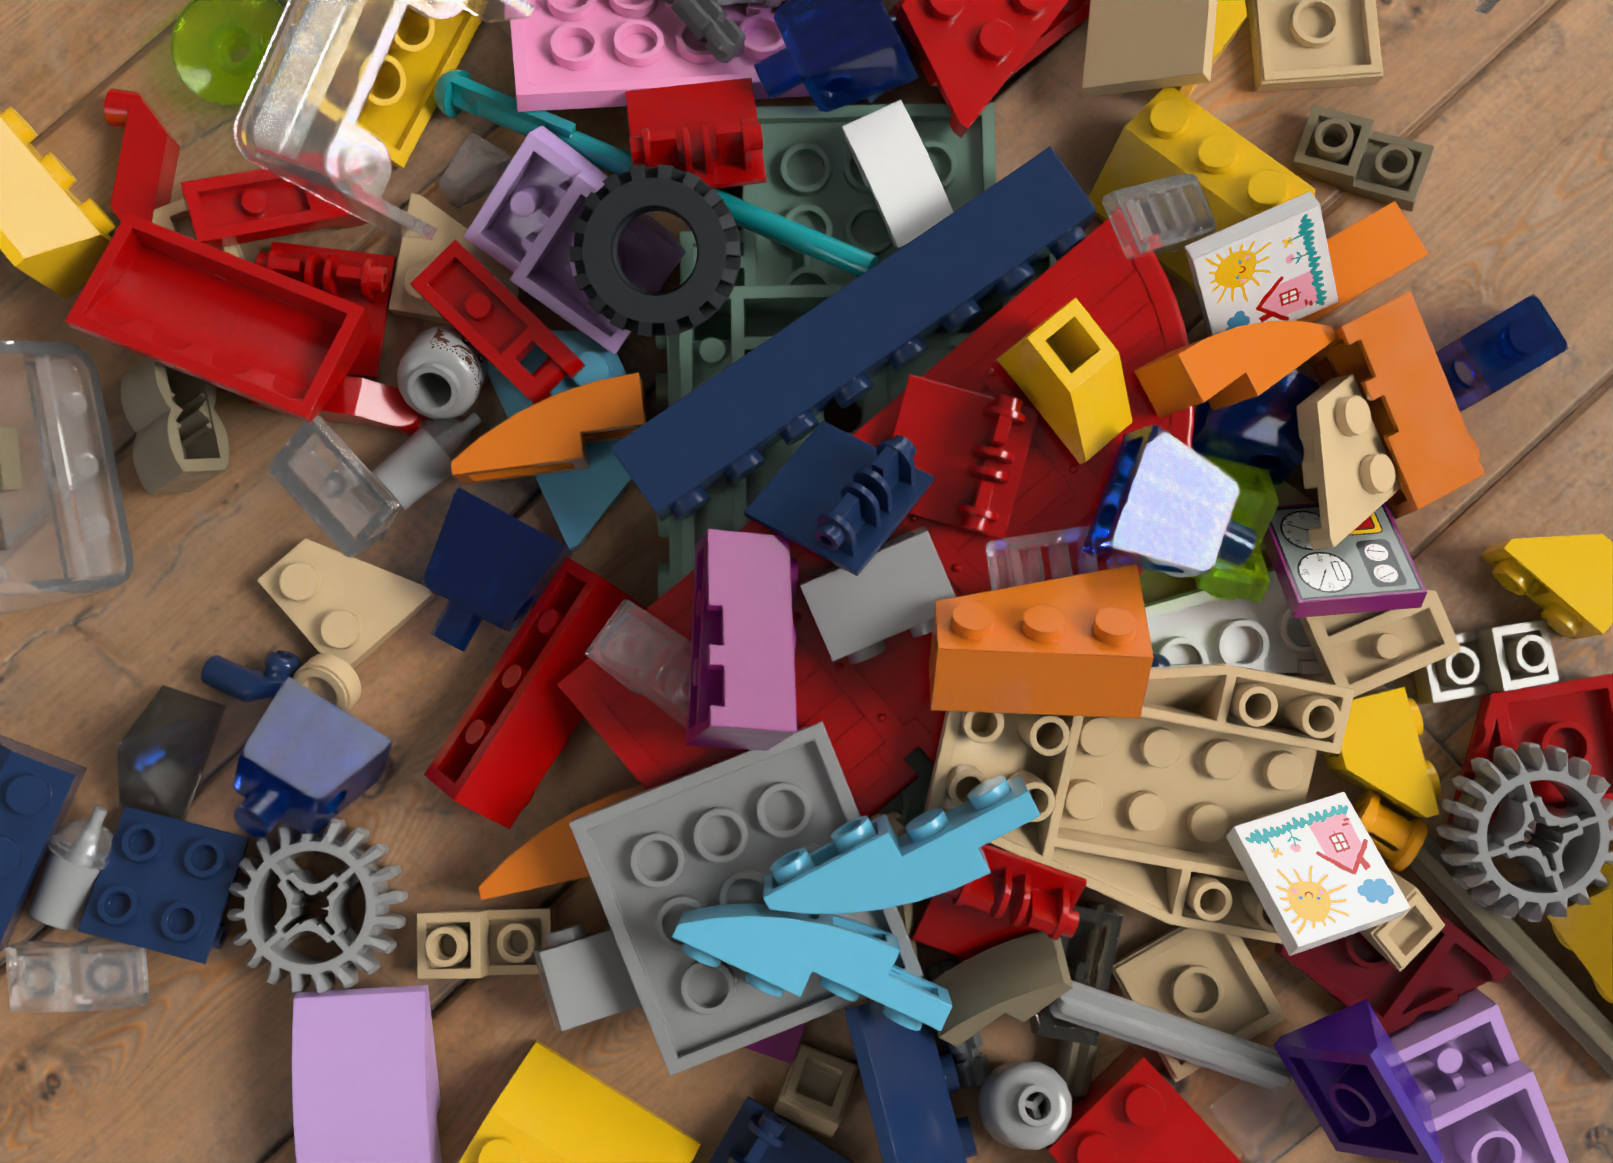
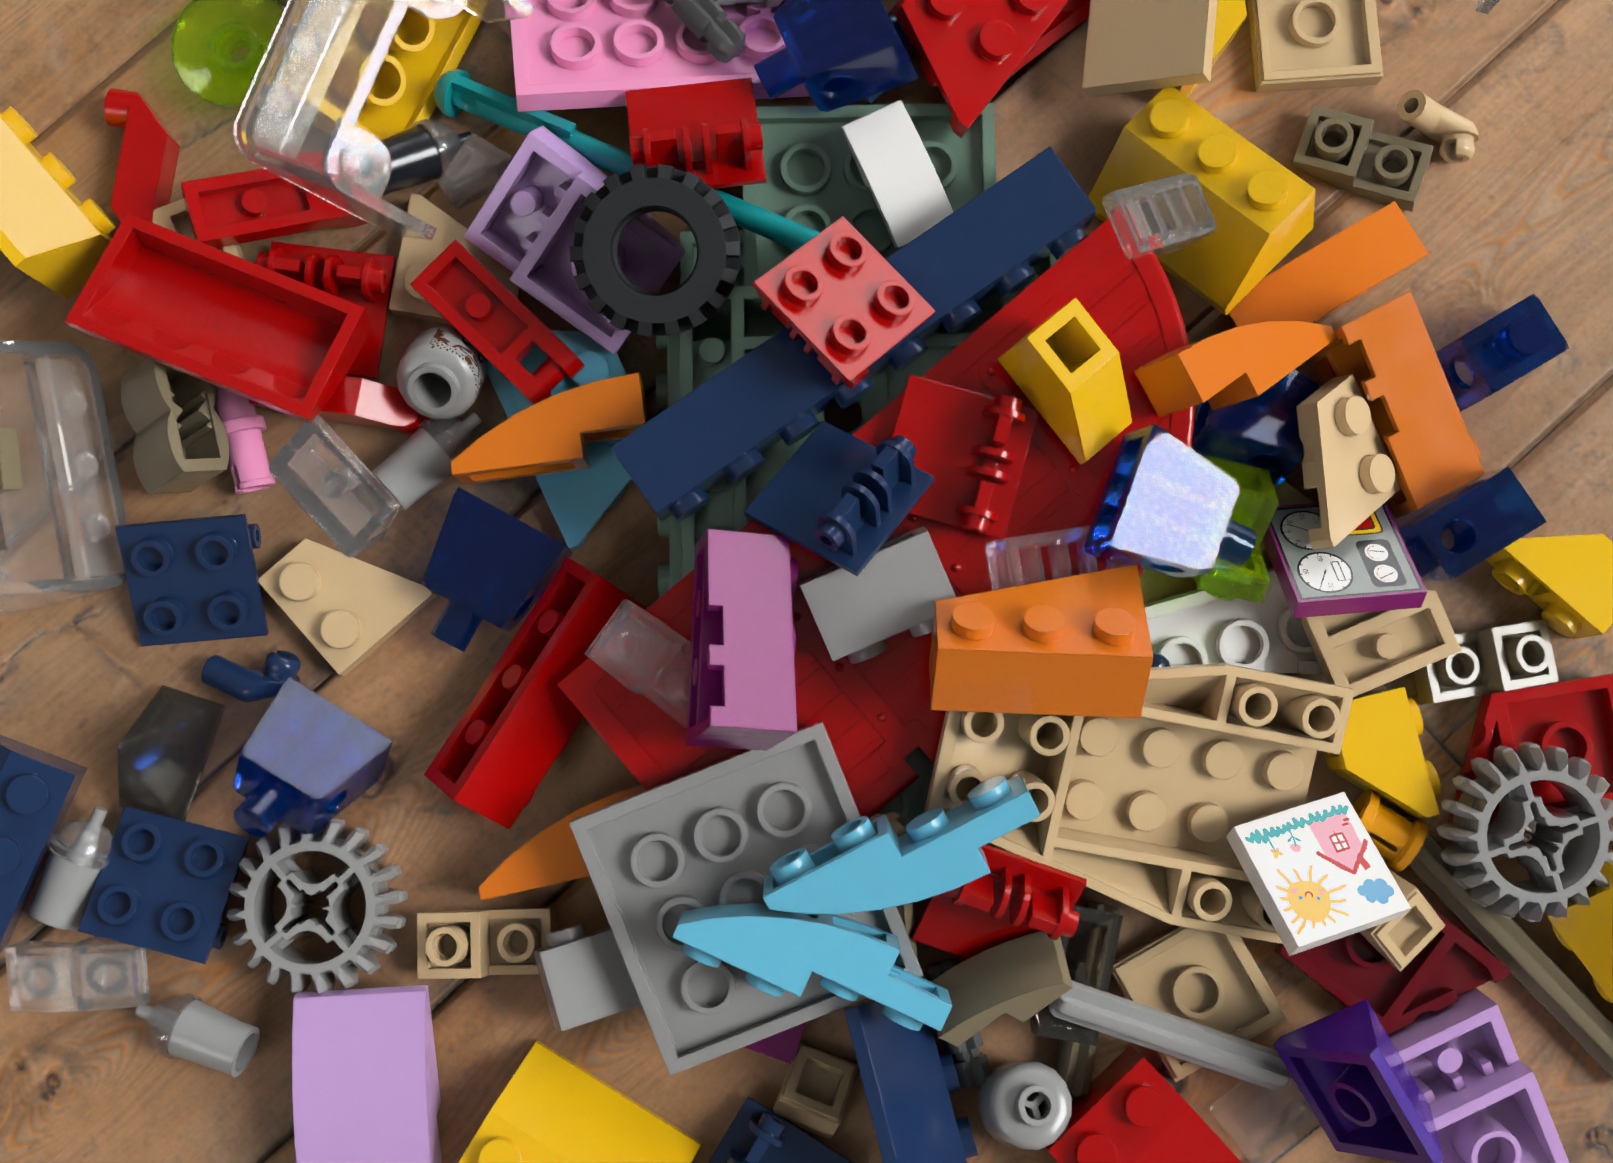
tan tile [292,654,361,720] -> none
white tile [1185,191,1339,337] -> none
none -> dark blue hinge [115,514,269,647]
none -> light grey piece [135,993,260,1077]
none -> bright pink pin [214,386,276,494]
none -> black piece [356,119,474,197]
none -> hinge [752,216,936,390]
none -> tan arm [1397,90,1479,163]
none -> clear blue torso [1399,466,1547,581]

